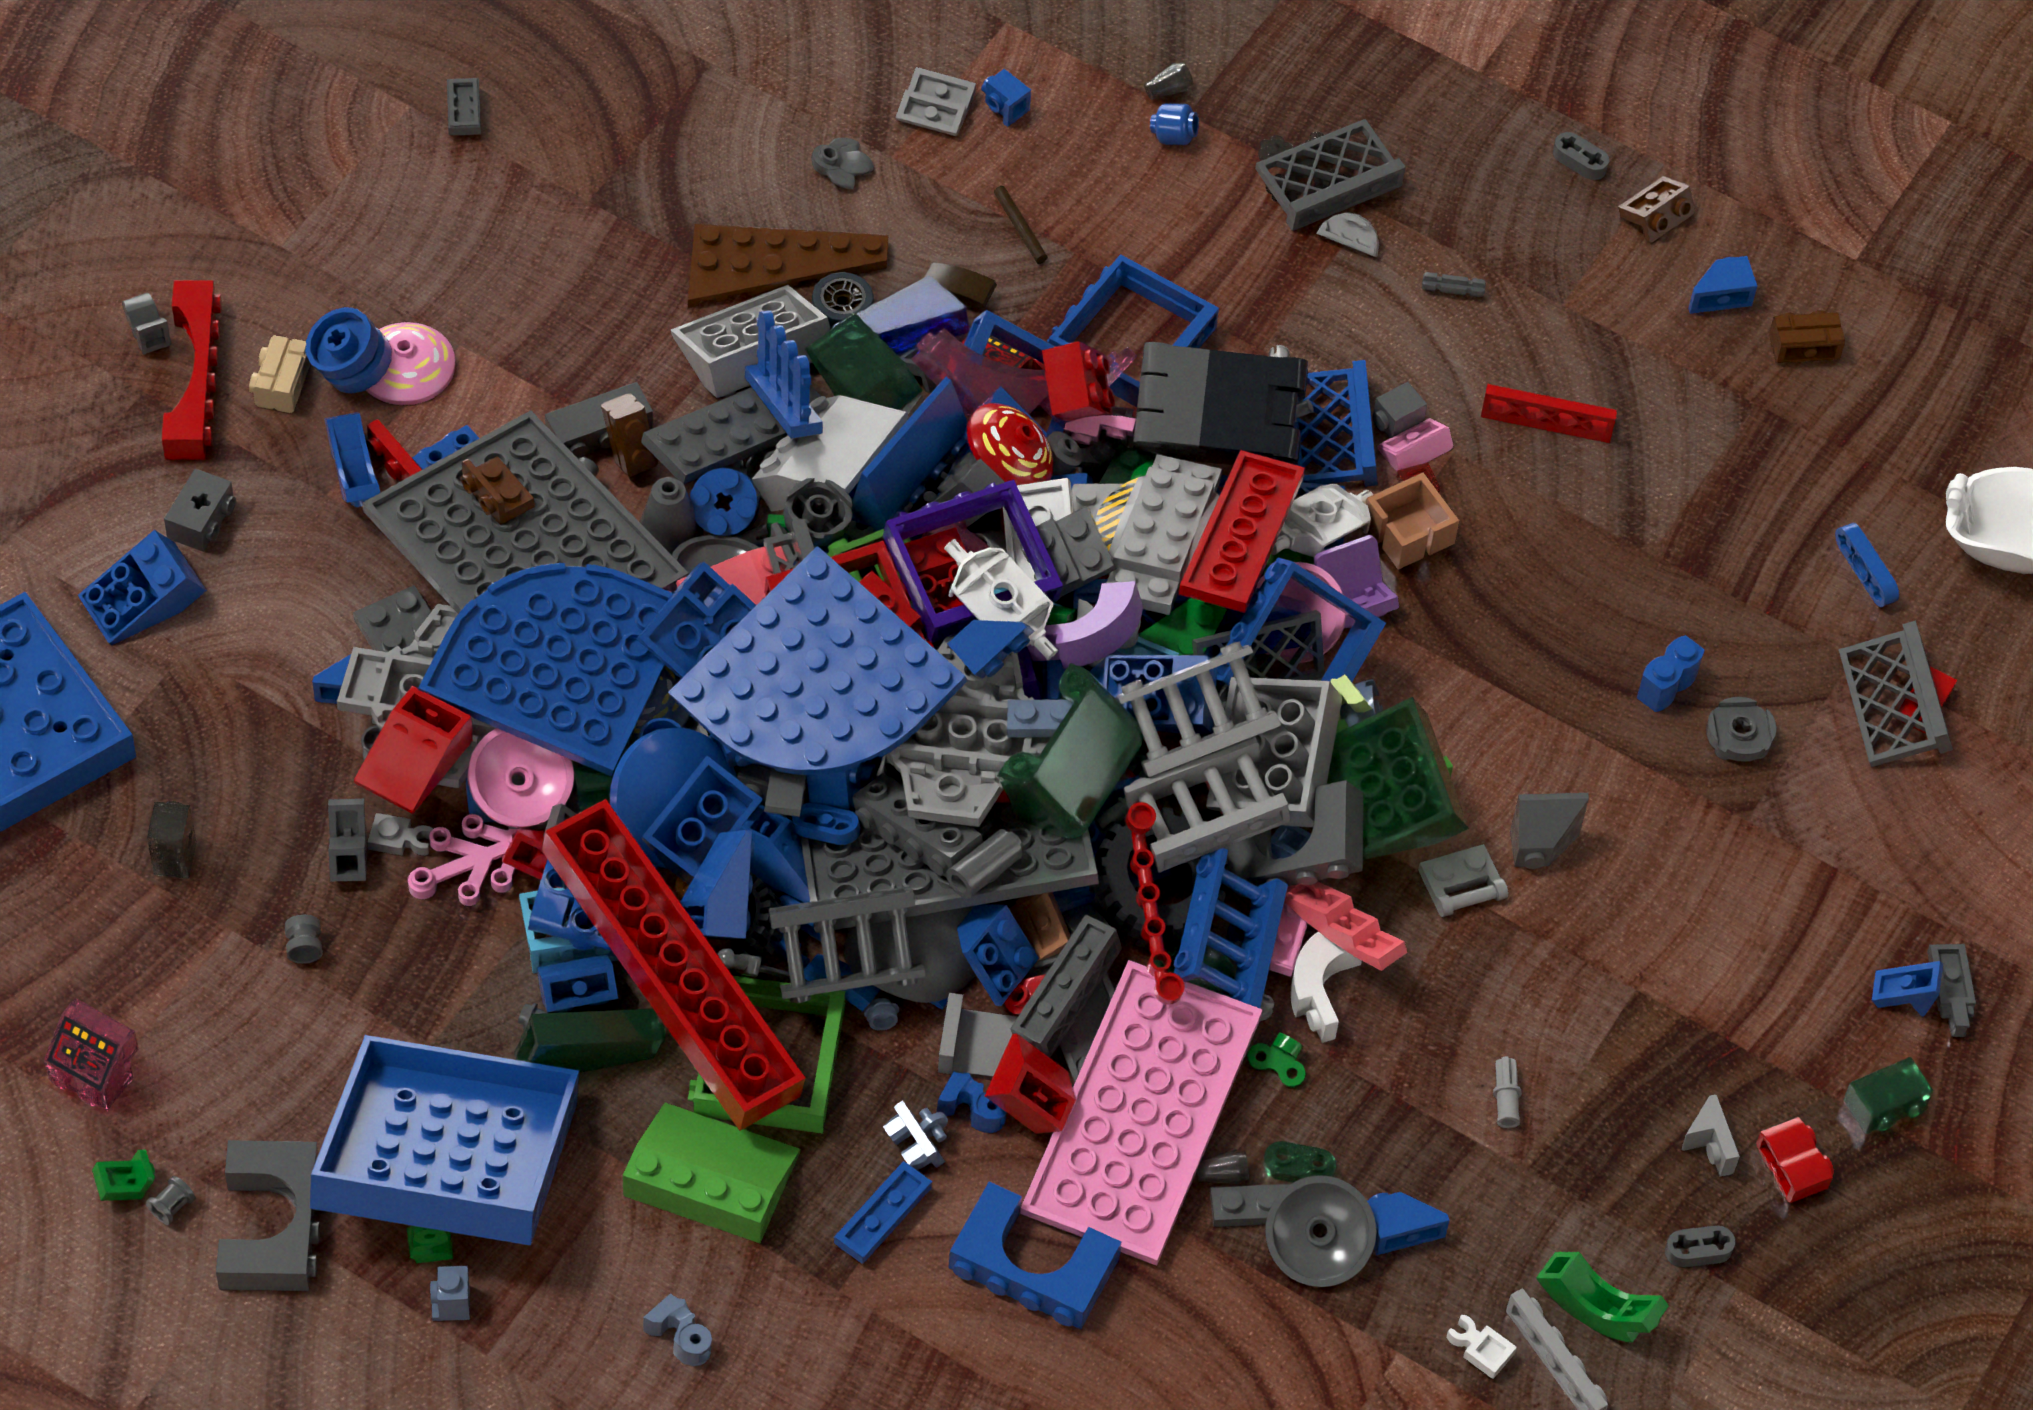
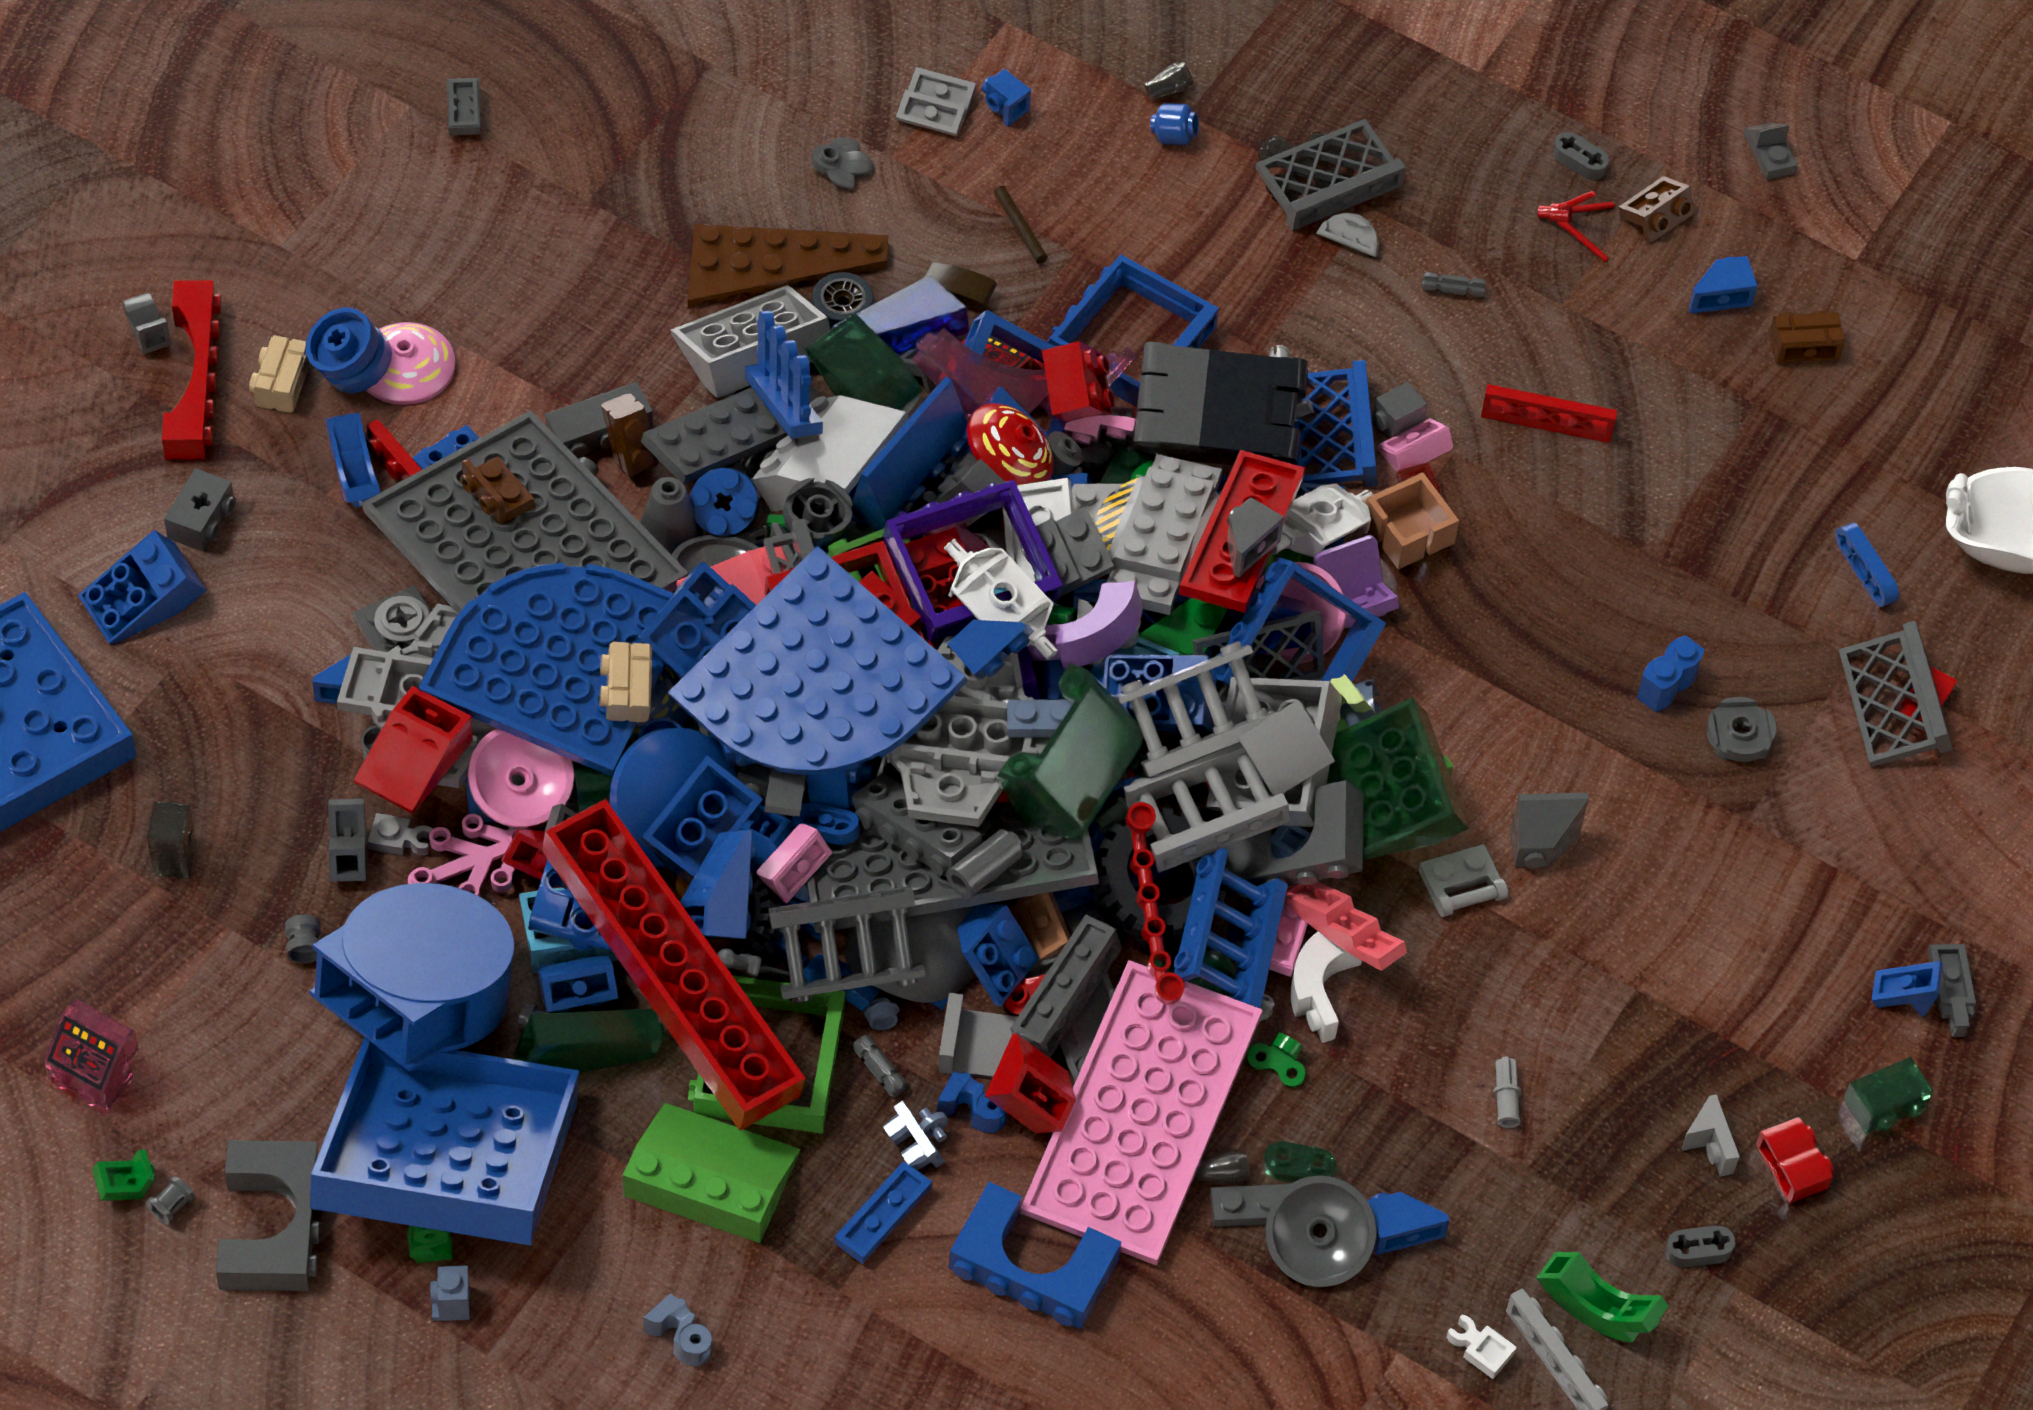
none -> brick [309,883,514,1072]
none -> light grey gear [374,596,429,645]
none -> tan brick [599,642,652,723]
none -> bright pink slope [756,823,833,903]
none -> dark grey axle [853,1035,906,1097]
none -> dark grey slope [1227,497,1284,577]
none -> light grey slope [1238,700,1335,796]
none -> red plant [1538,191,1615,262]
none -> dark grey slope [1743,122,1797,180]

